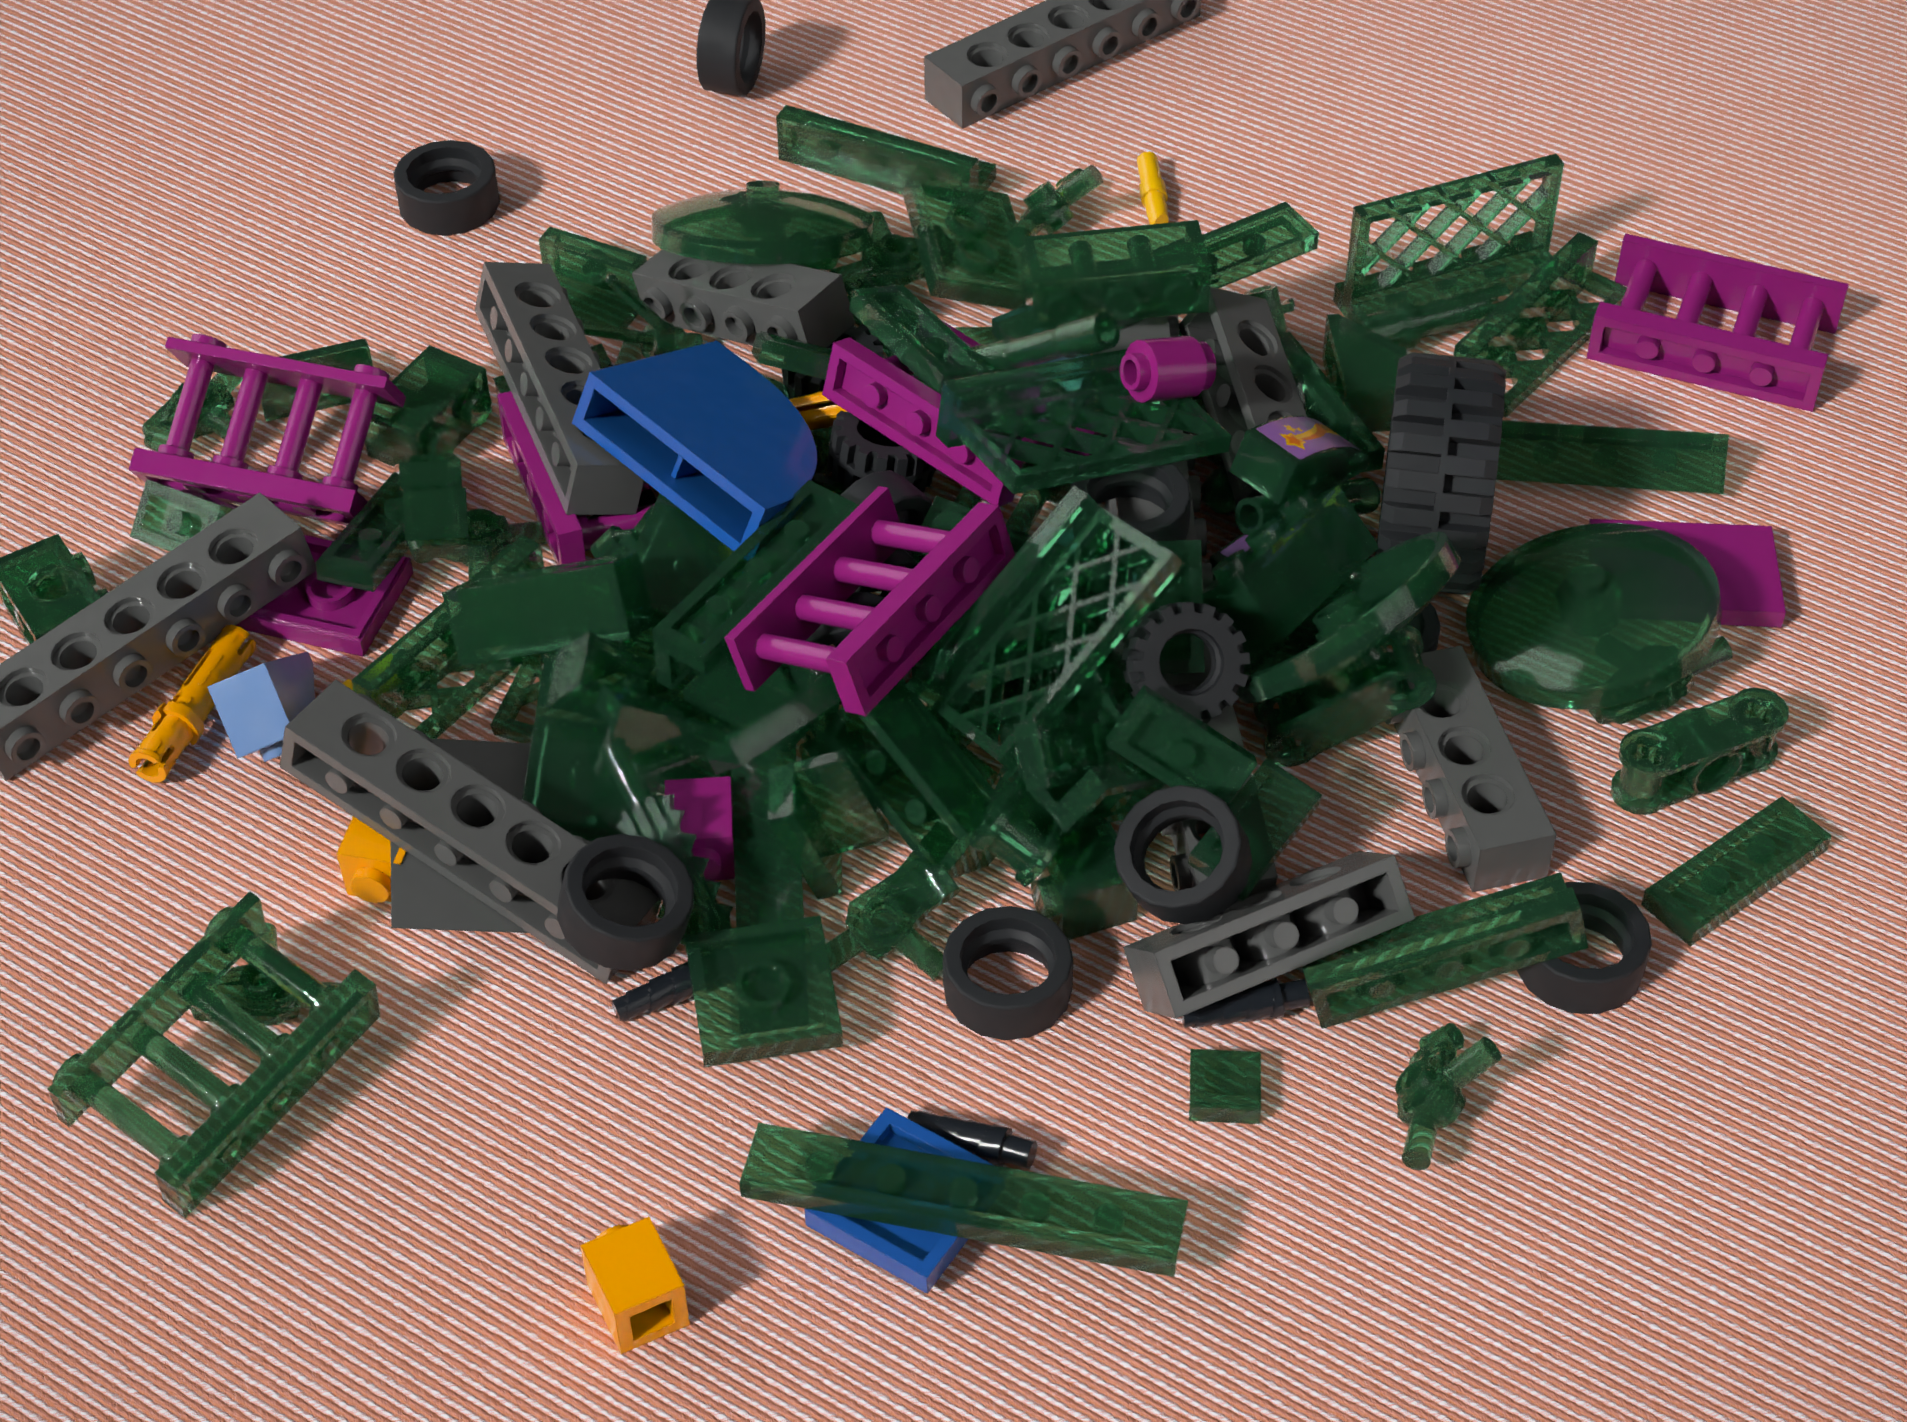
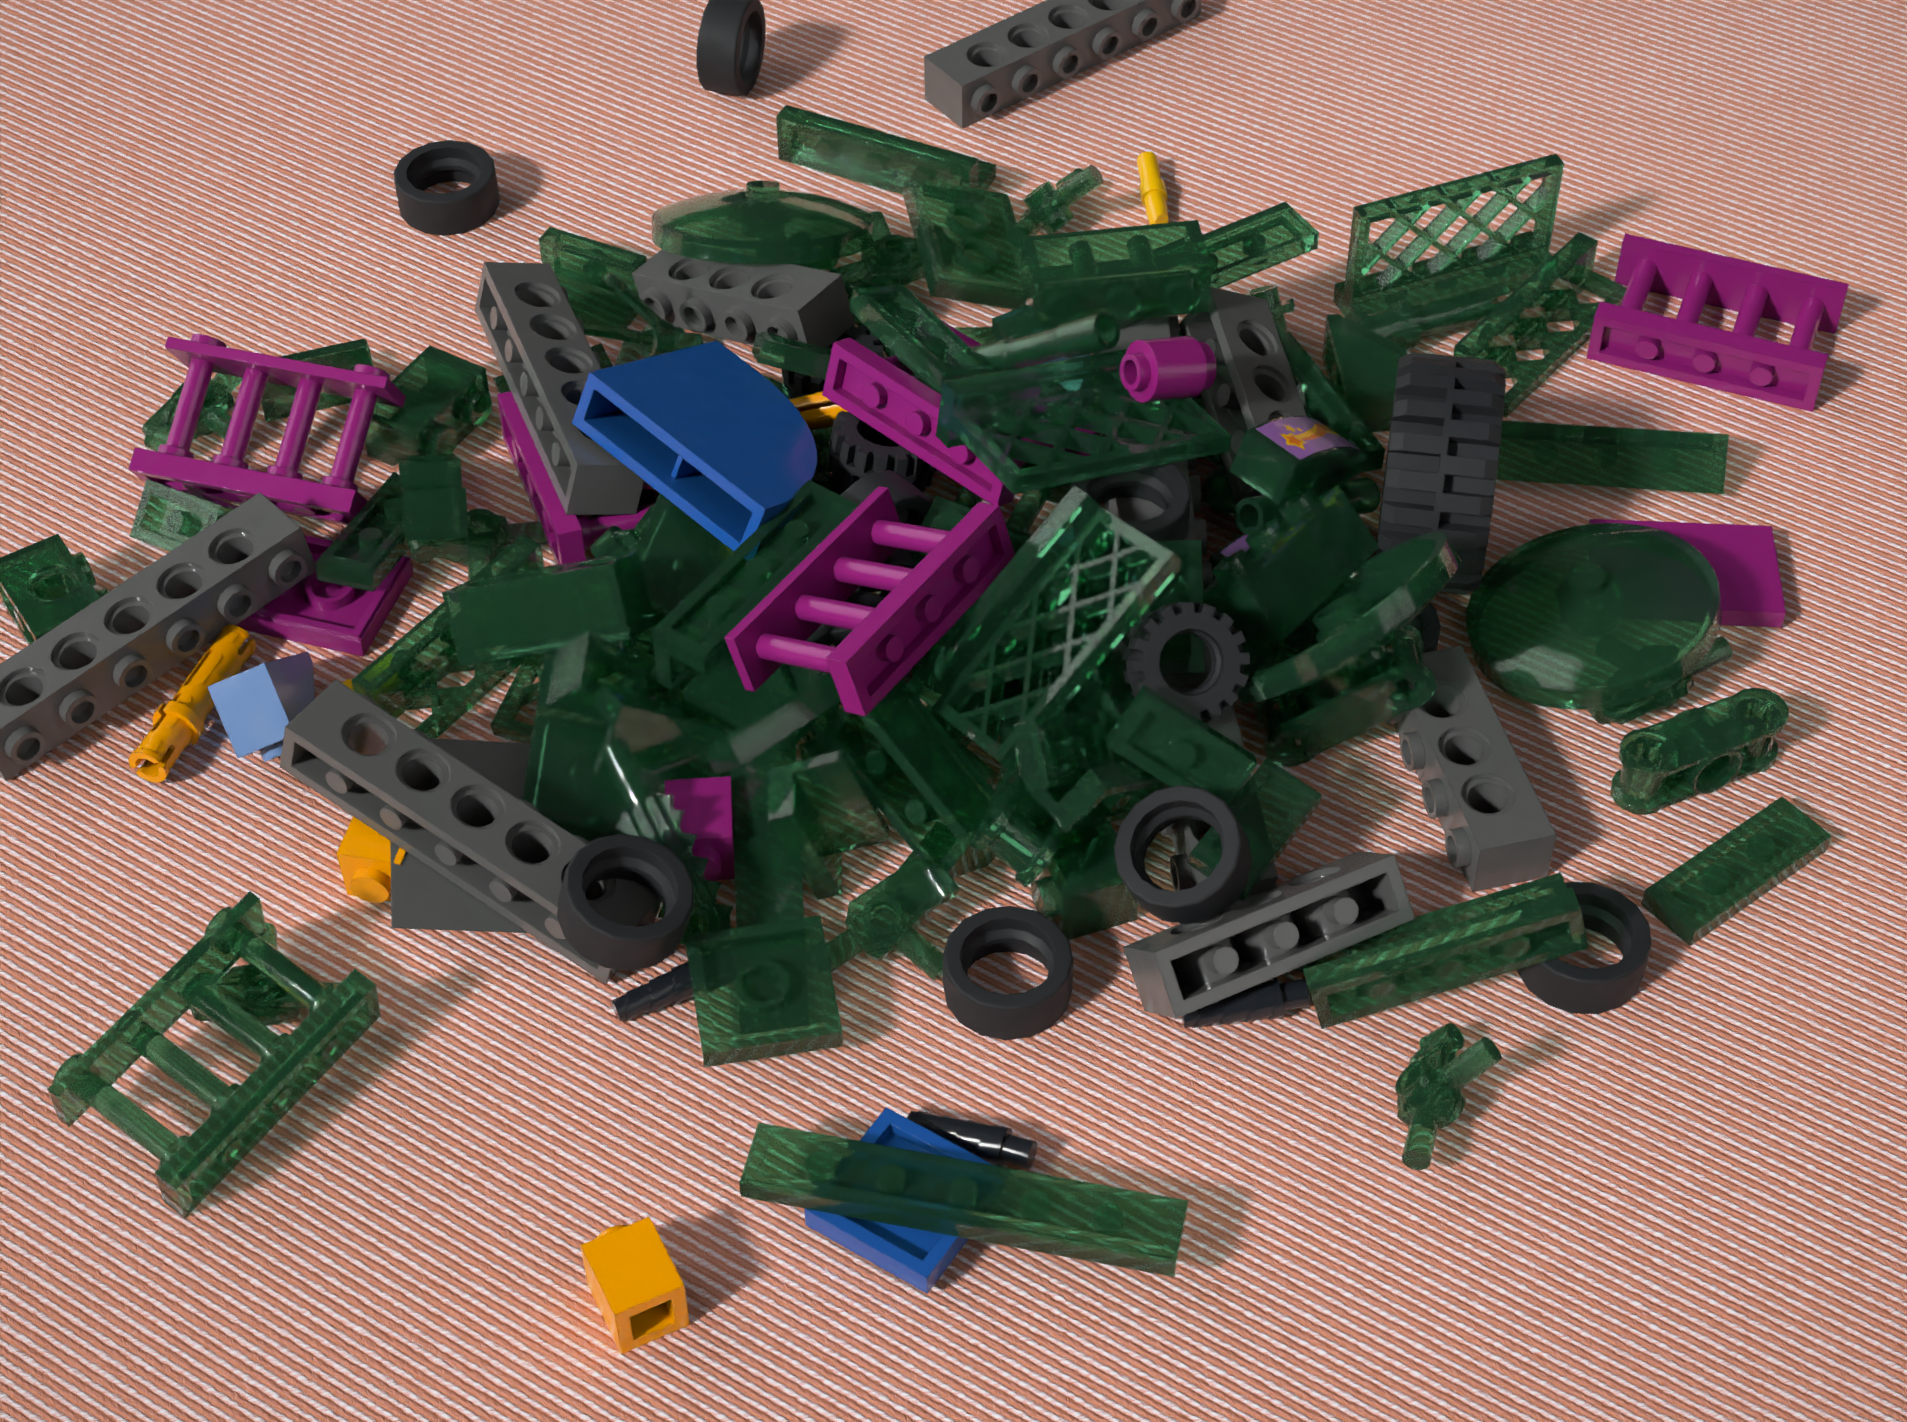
clear green tile [1189,1049,1261,1124] -> none

